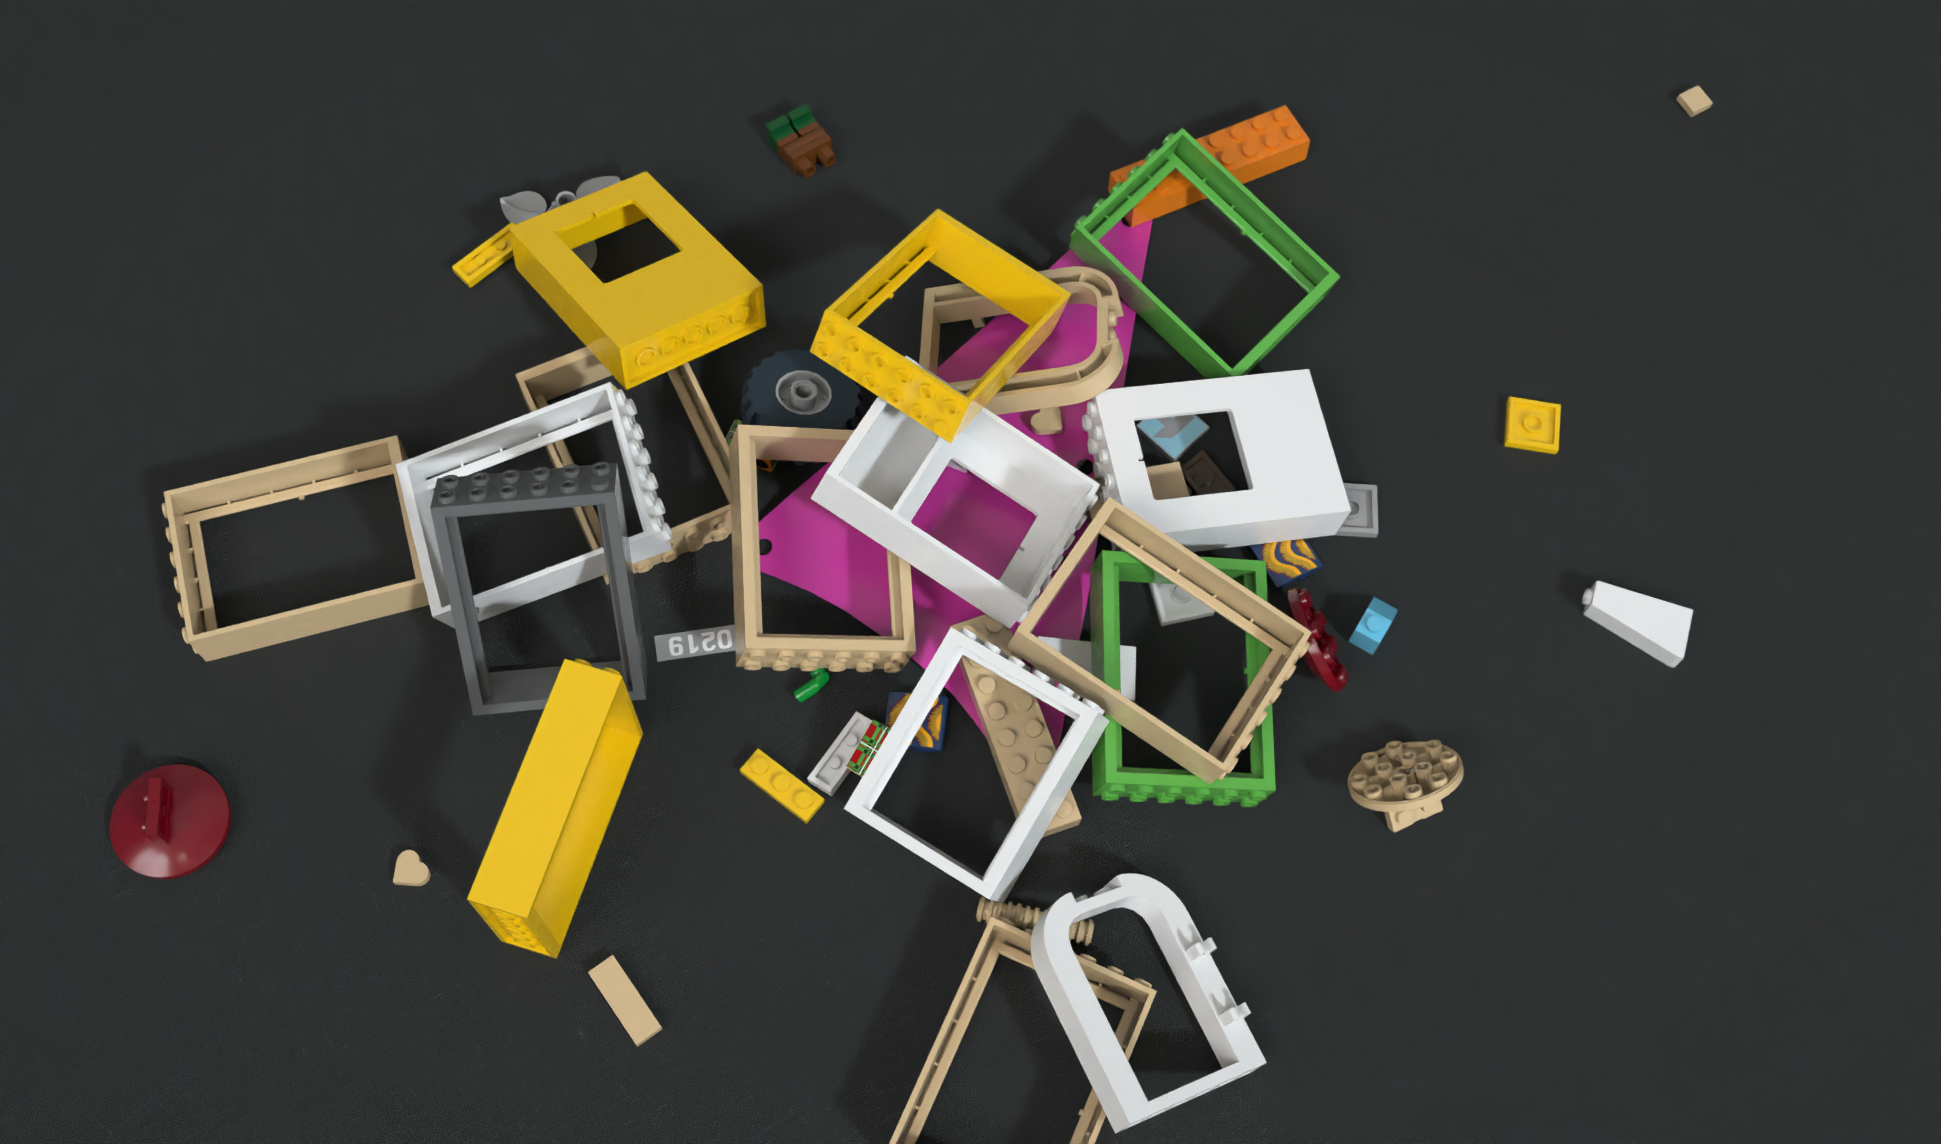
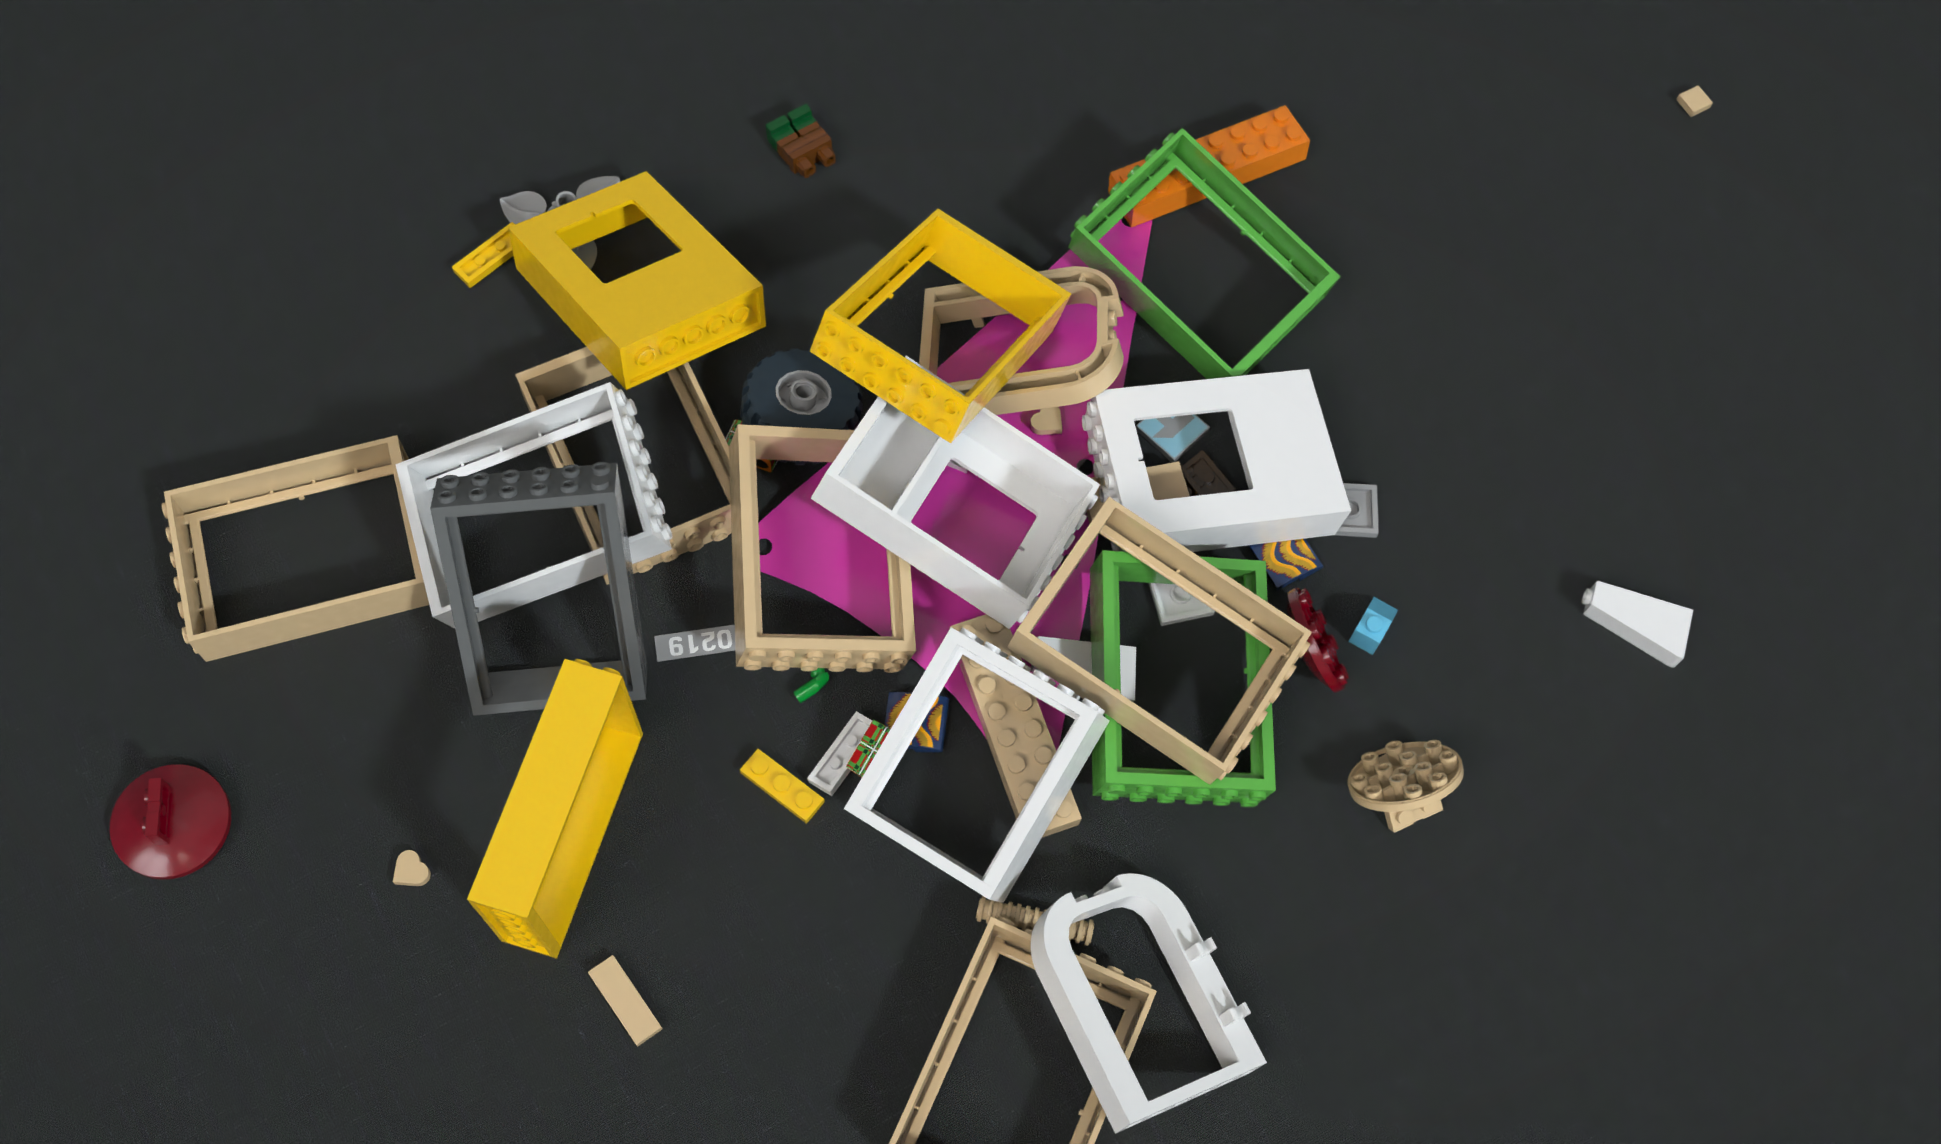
yellow tile [1504,396,1561,454] -> none

